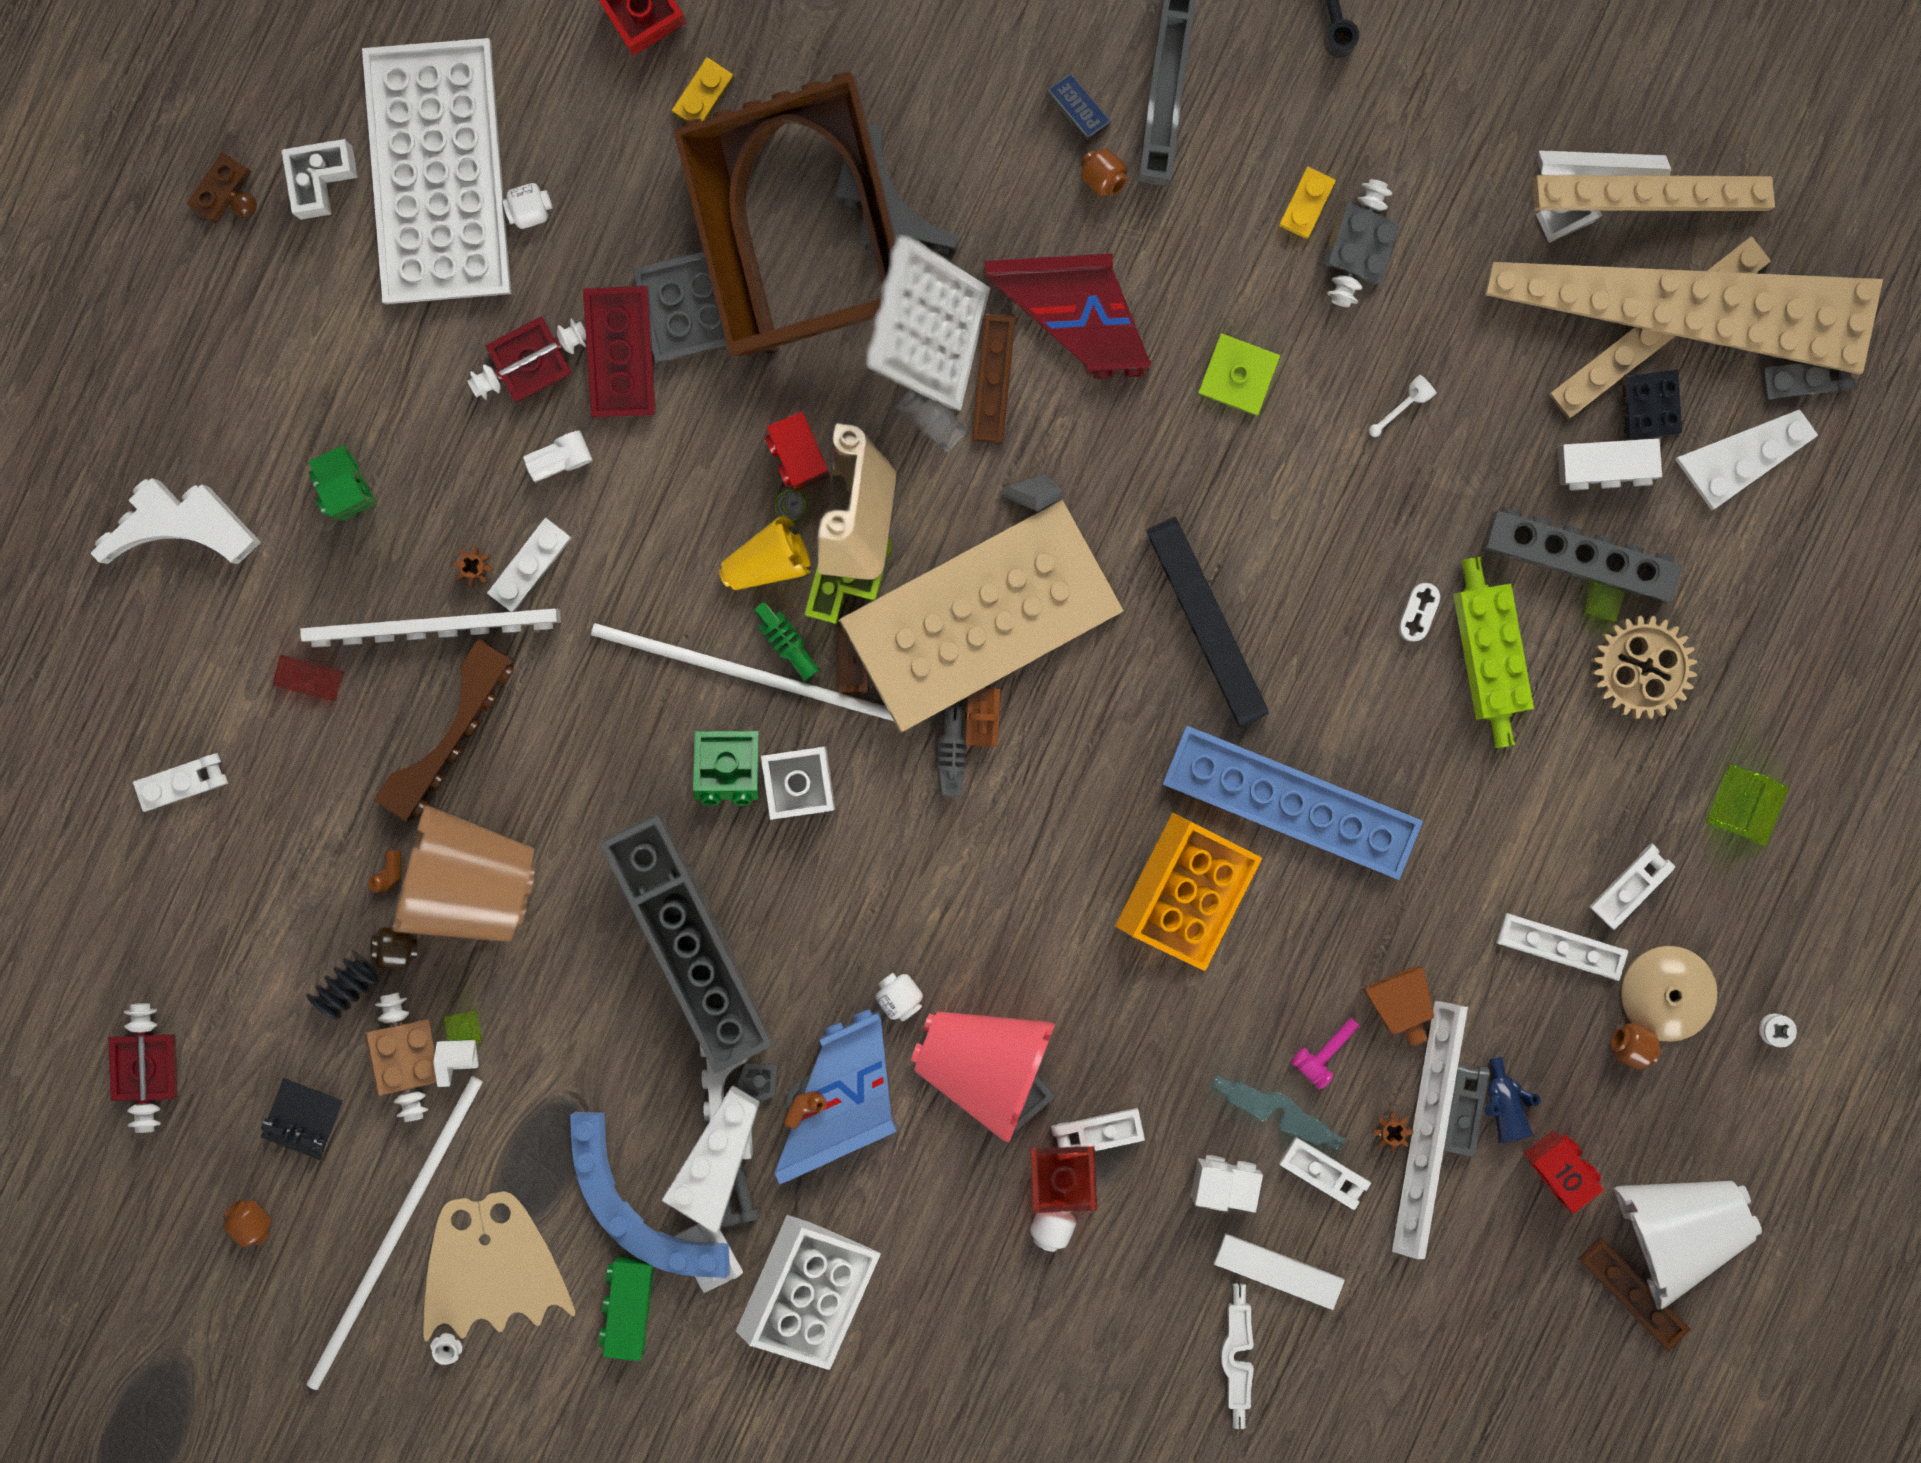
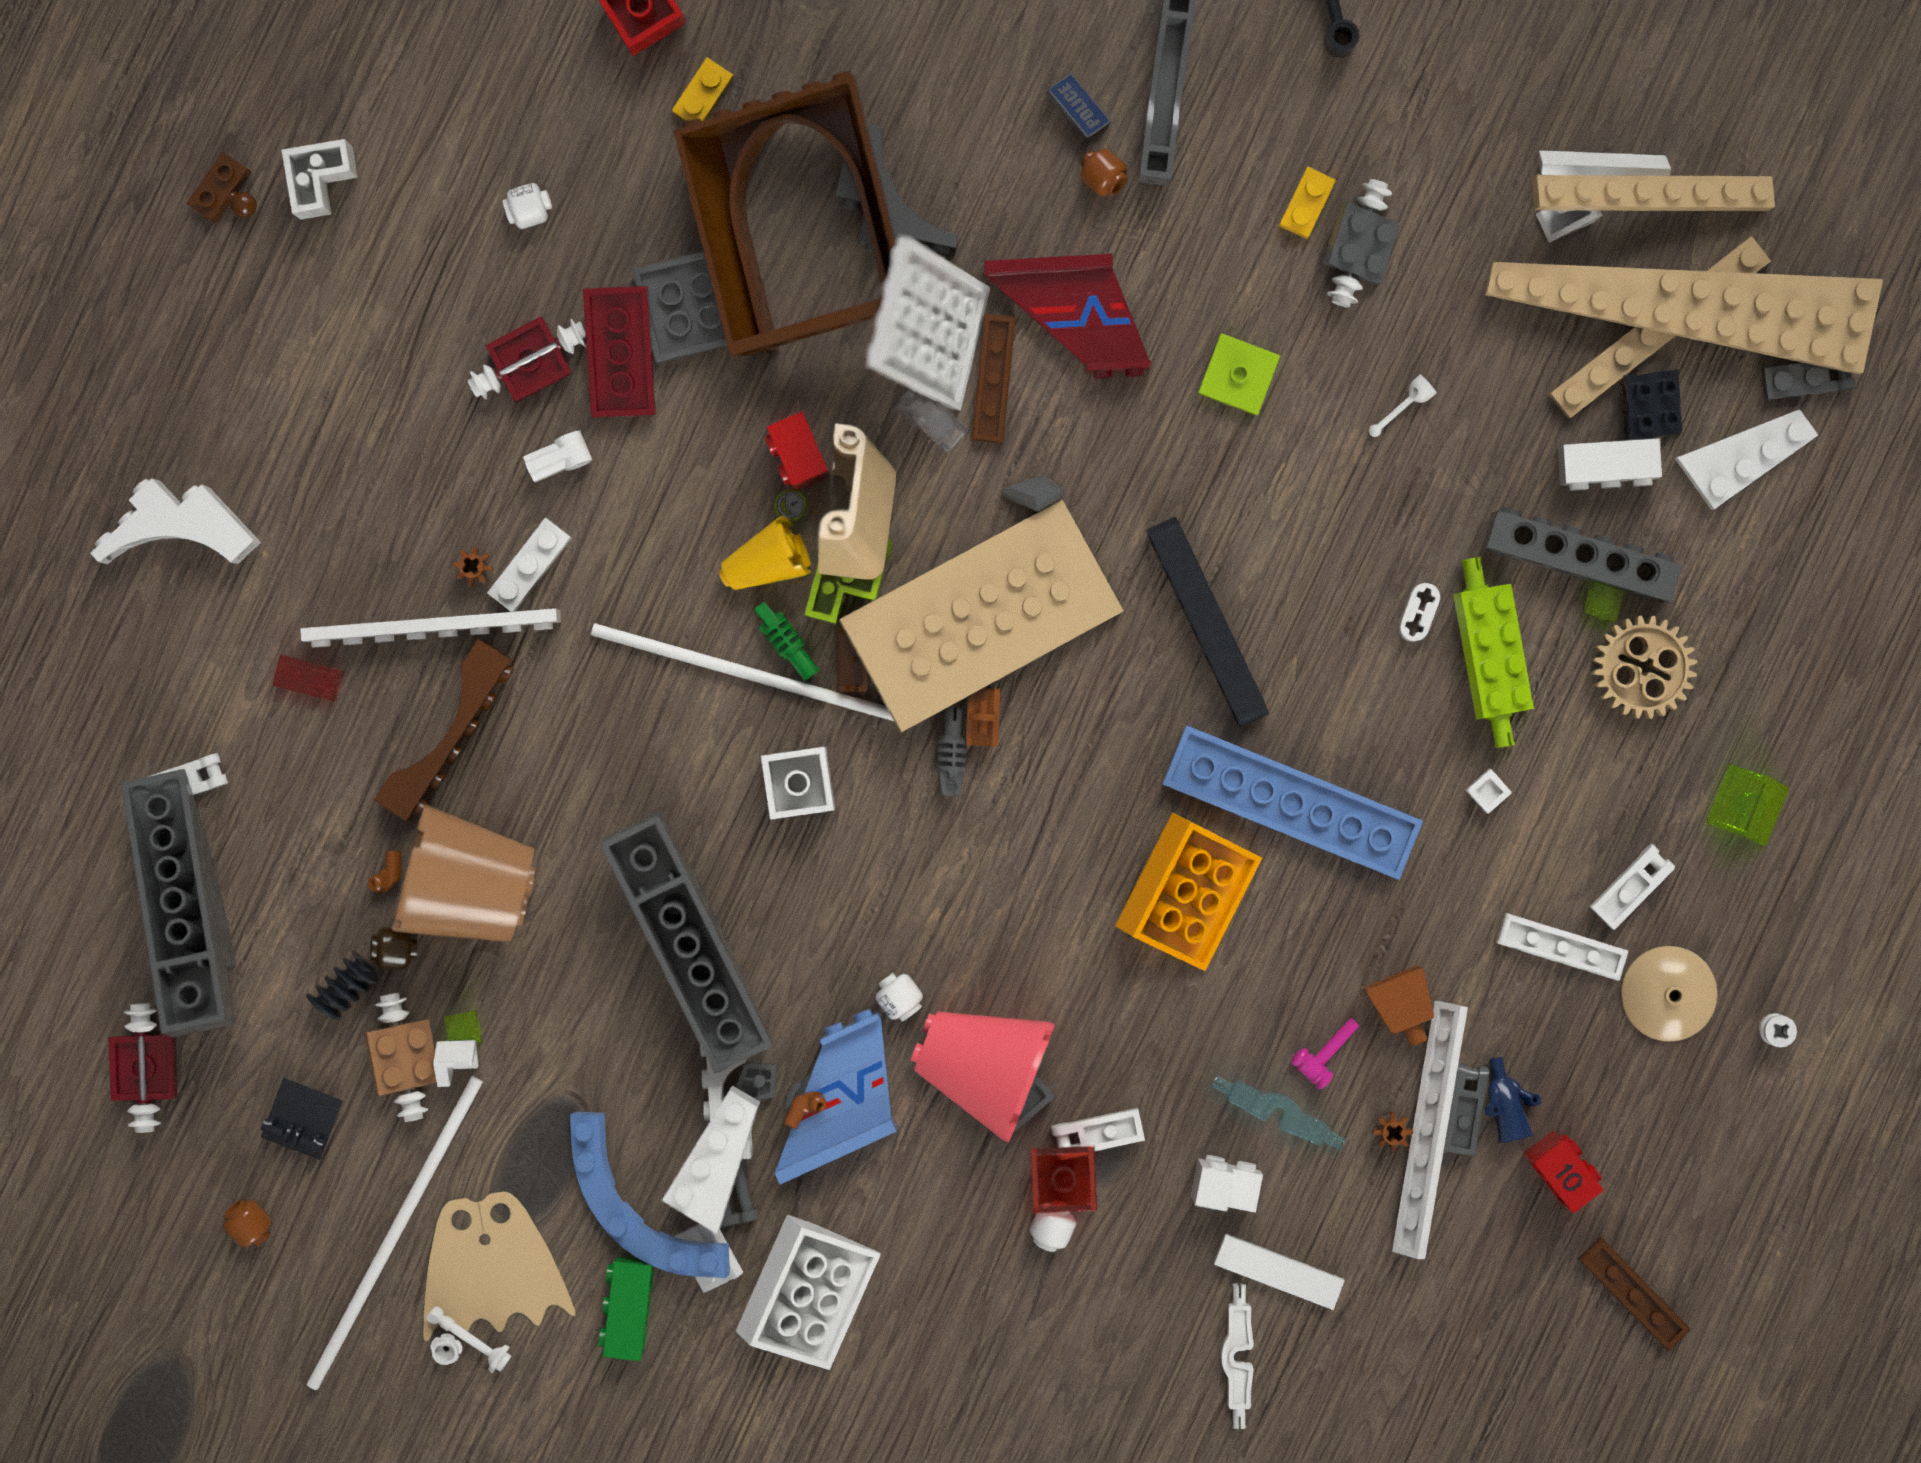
green brick [308,445,377,521] -> none
white plate [362,38,511,304] -> none
green plate [693,731,759,806] -> none
white plate [1279,1136,1371,1210] -> none
dark orange head [1611,1023,1661,1070] -> none
white cone [1613,1181,1762,1310] -> none
none -> dark grey slope [121,769,236,1037]
none -> white piece [427,1306,512,1373]
none -> white plate [1465,769,1512,814]

